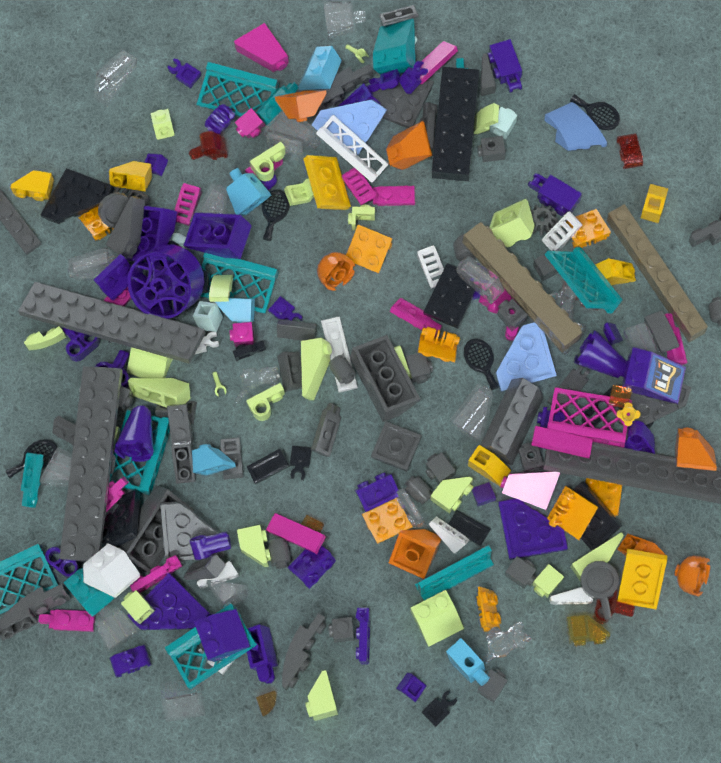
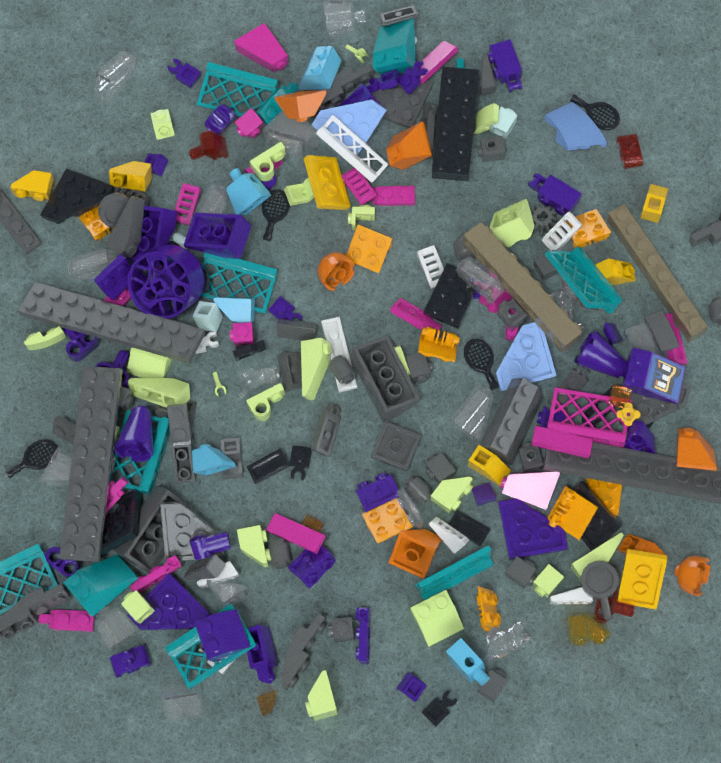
teal hinge [21,452,43,508] -> none
white slope [83,544,140,598] -> none
yellowish green slope [209,275,233,302] -> none

